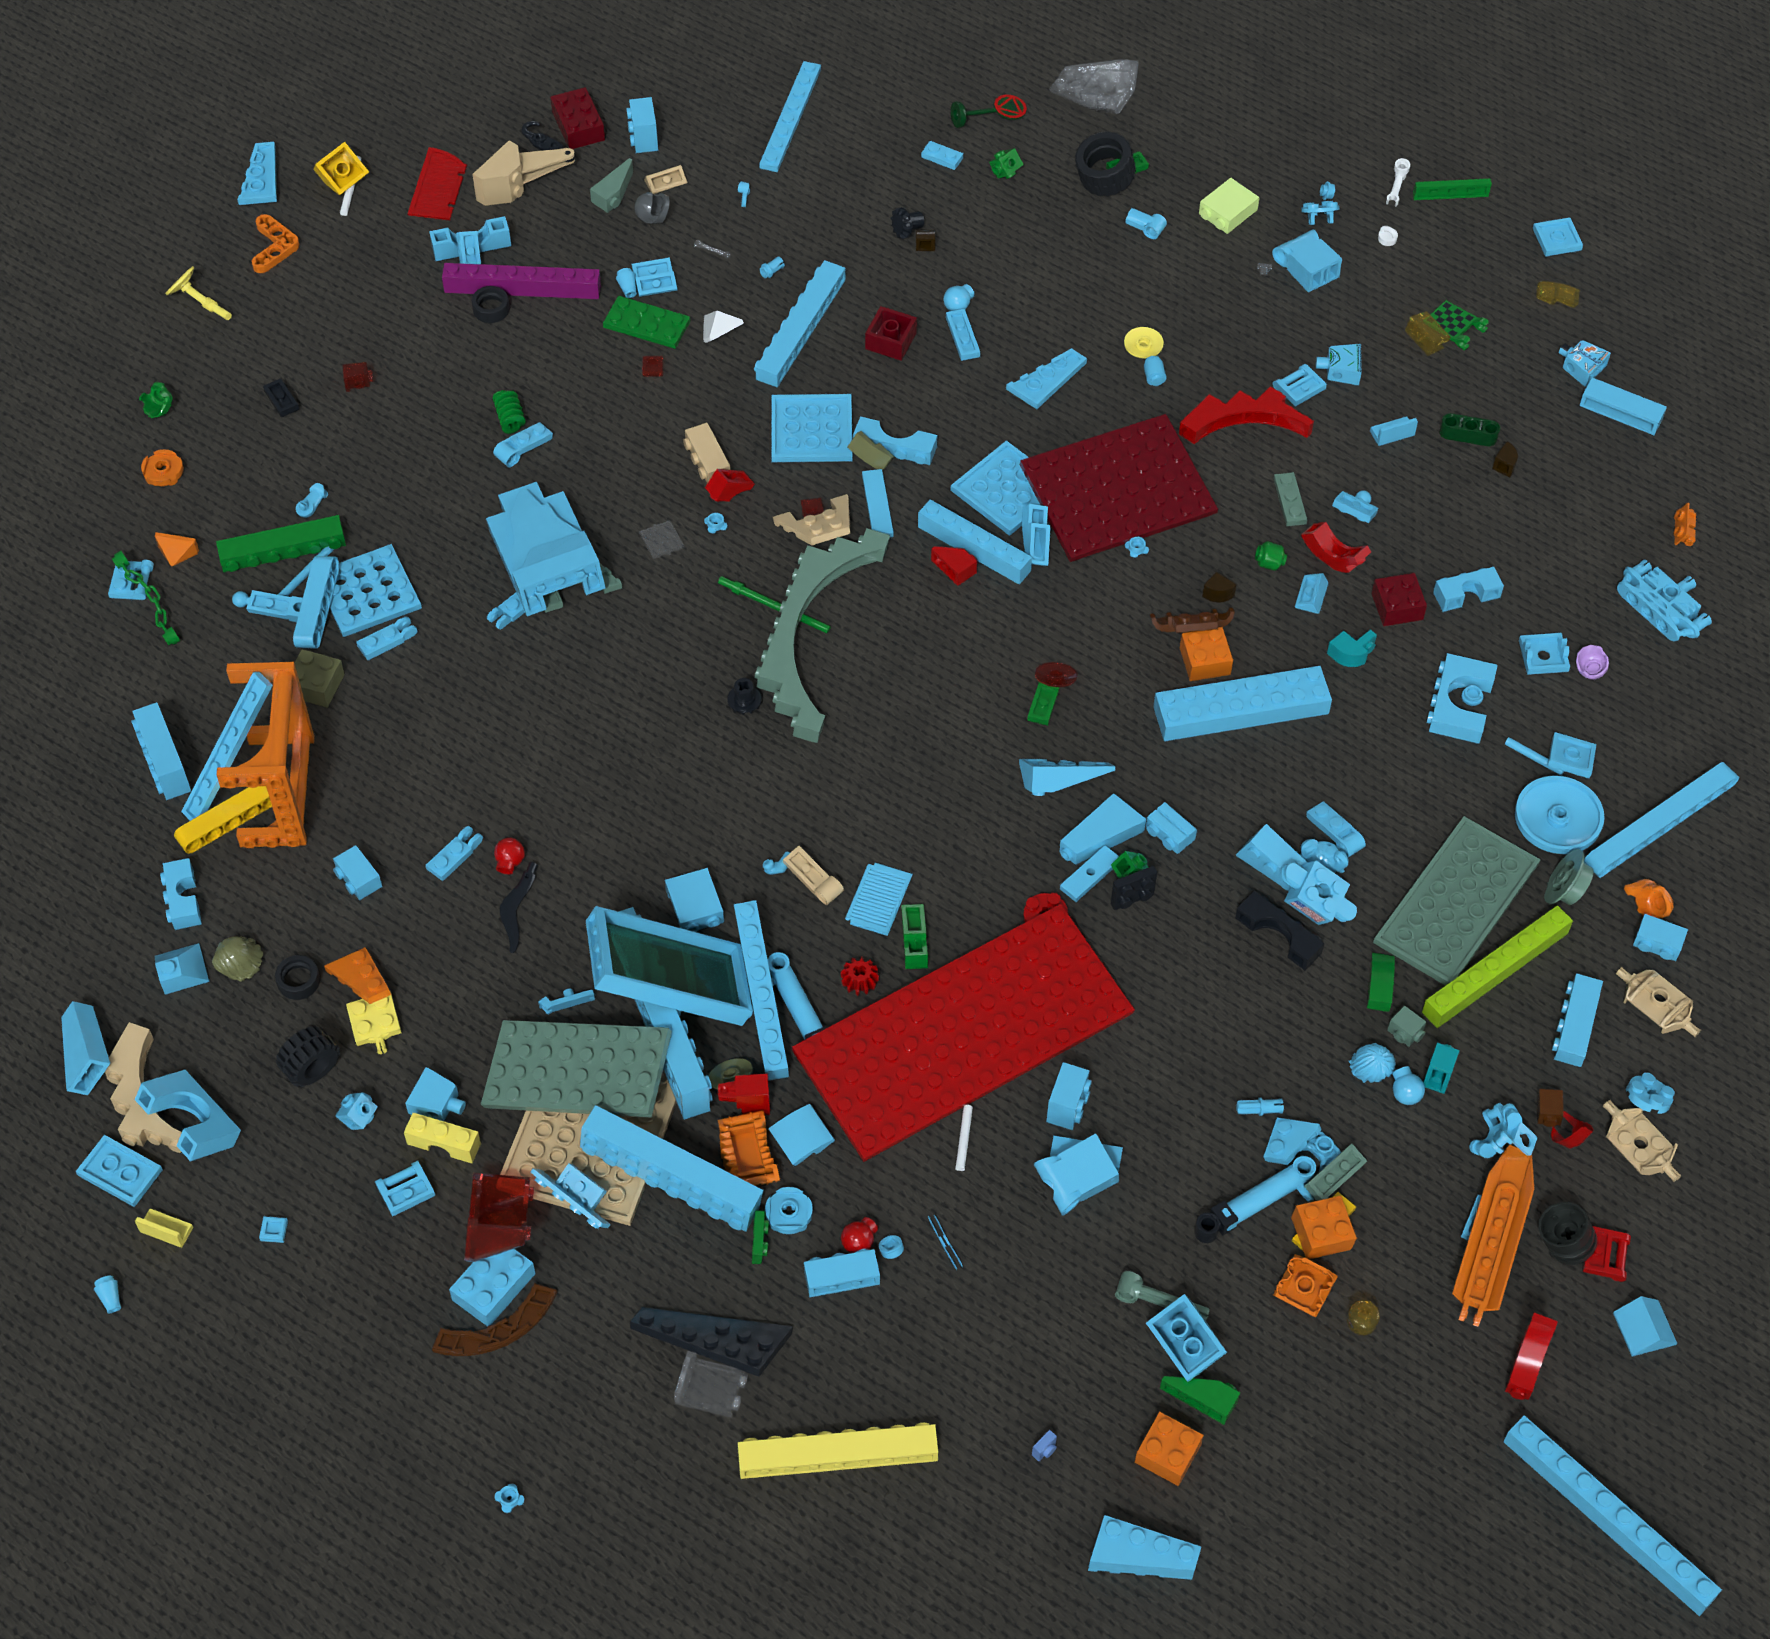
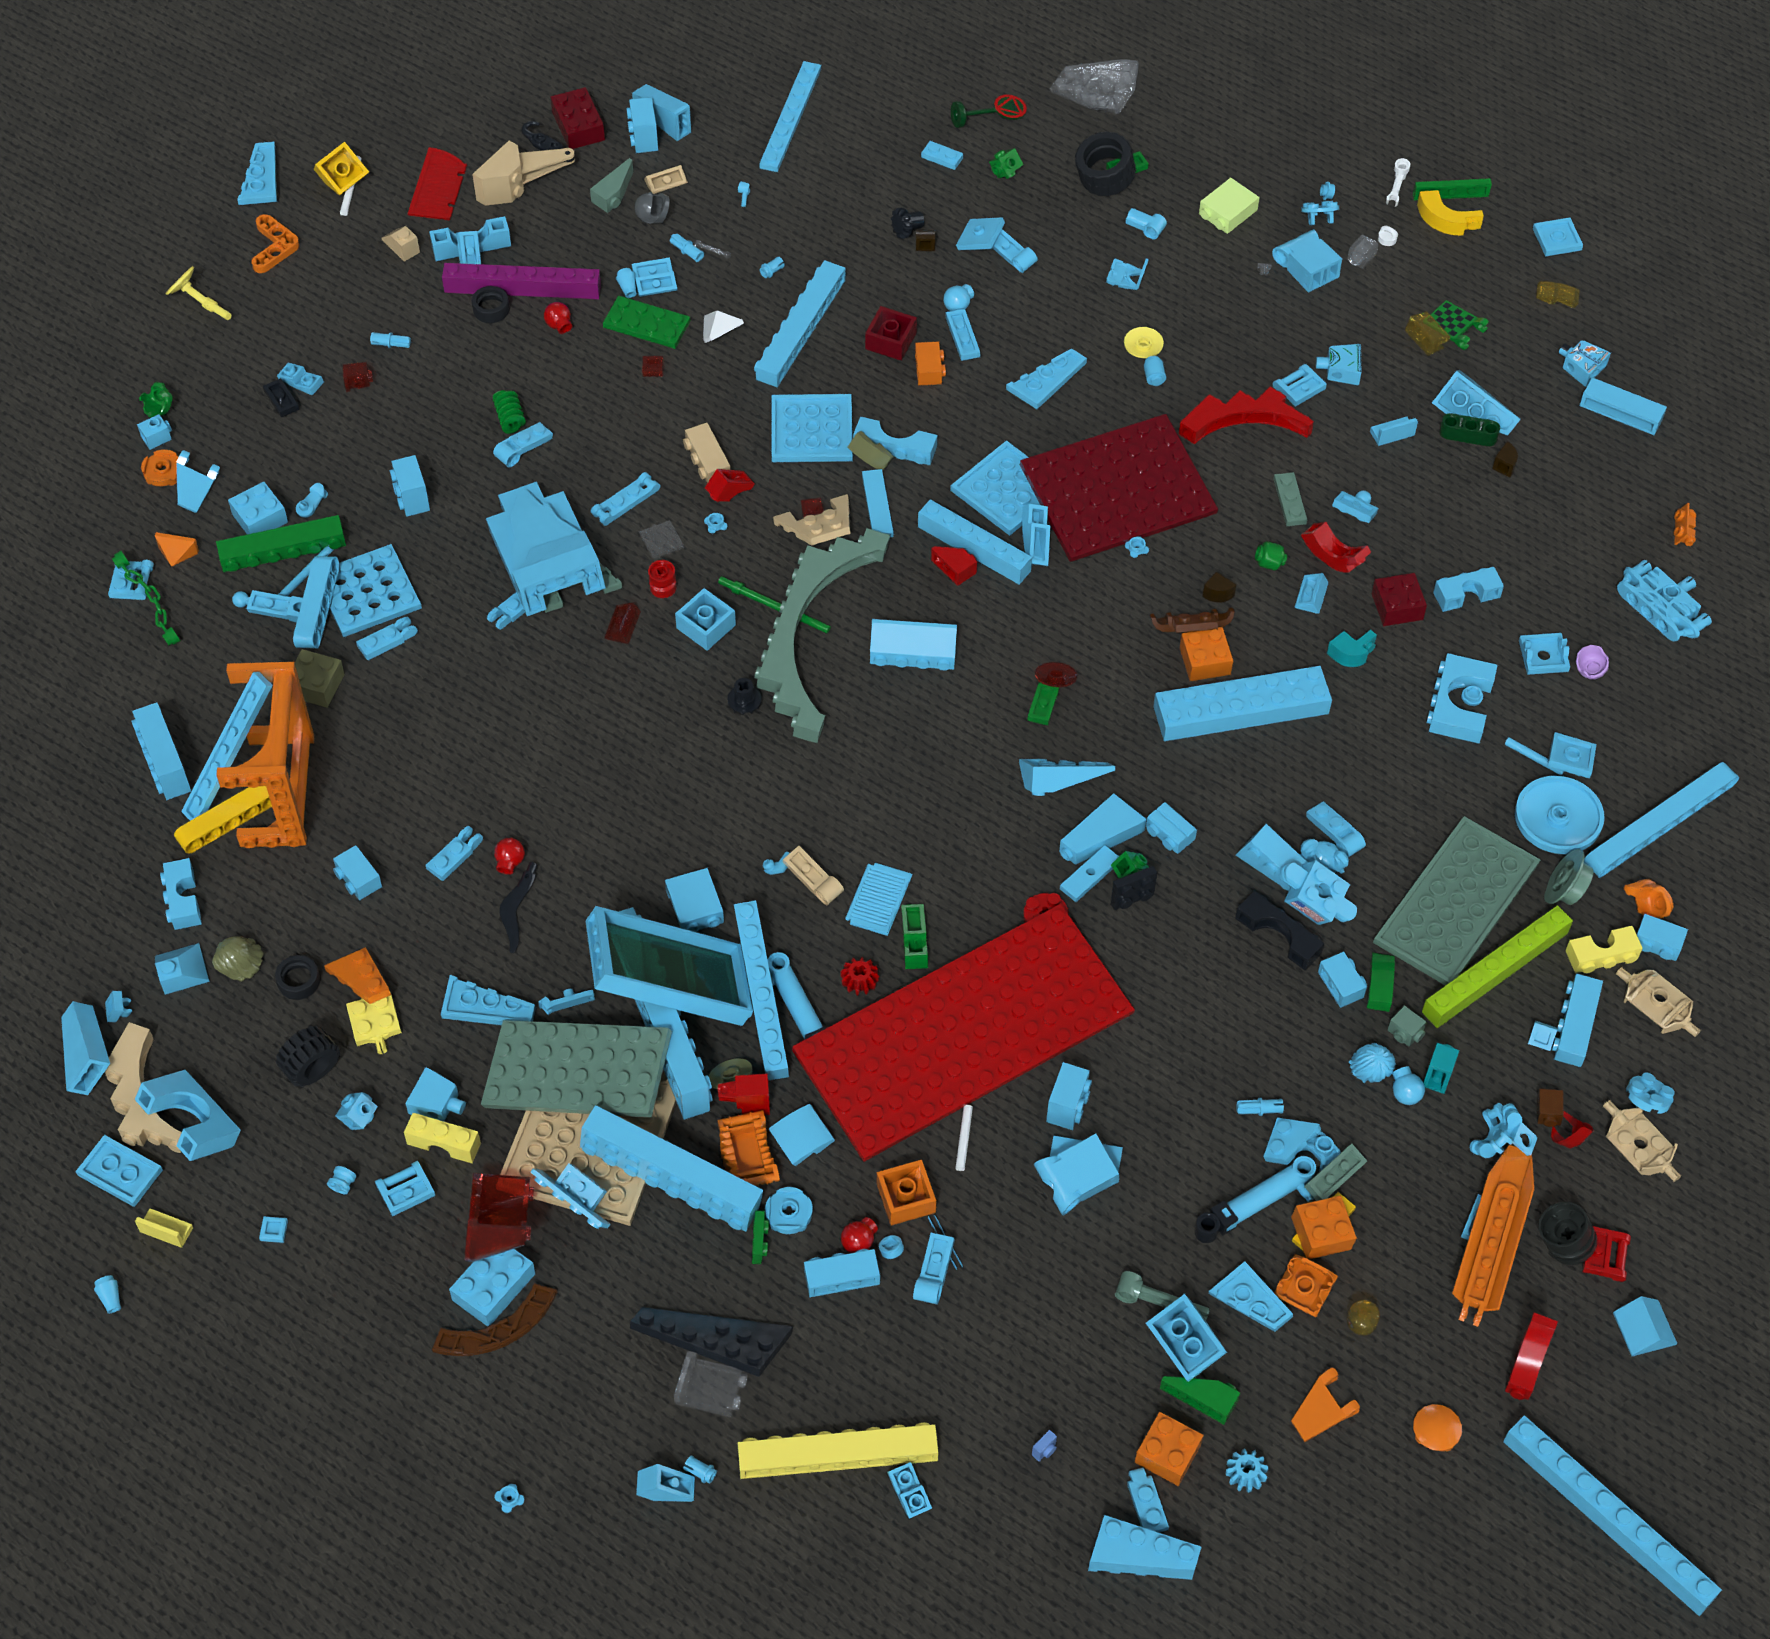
none -> medium azure tile [105,991,132,1022]
none -> medium azure brick [137,414,172,450]
none -> medium azure flag [176,450,220,513]
none -> medium azure brick [228,482,288,534]
none -> medium azure slope [277,363,324,395]
none -> medium azure wheel [327,1166,356,1195]
none -> medium azure axle [370,332,411,348]
none -> tan slope [382,226,420,262]
none -> medium azure brick [389,455,430,517]
none -> medium azure wing [441,975,536,1025]
none -> red piece [544,302,572,334]
none -> medium azure plate [591,472,660,526]
none -> clear red slope [604,603,641,644]
none -> medium azure slope [632,84,691,141]
none -> medium azure slope [636,1464,695,1502]
none -> red wheel [648,560,677,598]
none -> medium azure axle [670,234,704,262]
none -> medium azure brick [675,588,736,651]
none -> medium azure pin [683,1455,717,1484]
none -> medium azure slope [870,619,957,670]
none -> orange slope [877,1160,936,1225]
none -> medium azure slope [887,1462,932,1519]
none -> medium azure plate [913,1233,955,1304]
none -> orange brick [915,342,946,385]
none -> medium azure plate [956,217,1005,250]
none -> medium azure plate [992,229,1038,273]
none -> medium azure piece [1106,258,1149,290]
none -> medium azure hinge [1127,1467,1169,1533]
none -> medium azure wing [1209,1261,1293,1332]
none -> medium azure gear [1225,1448,1268,1493]
none -> orange flag [1291,1368,1360,1442]
none -> medium azure brick [1318,952,1367,1008]
none -> clear brick [1347,234,1378,269]
none -> orange dish [1413,1404,1462,1451]
none -> yellow arch [1417,190,1484,236]
none -> medium azure wedge [1432,370,1520,435]
none -> medium azure plate [1528,1021,1557,1051]
none -> light yellow arch [1566,926,1643,973]

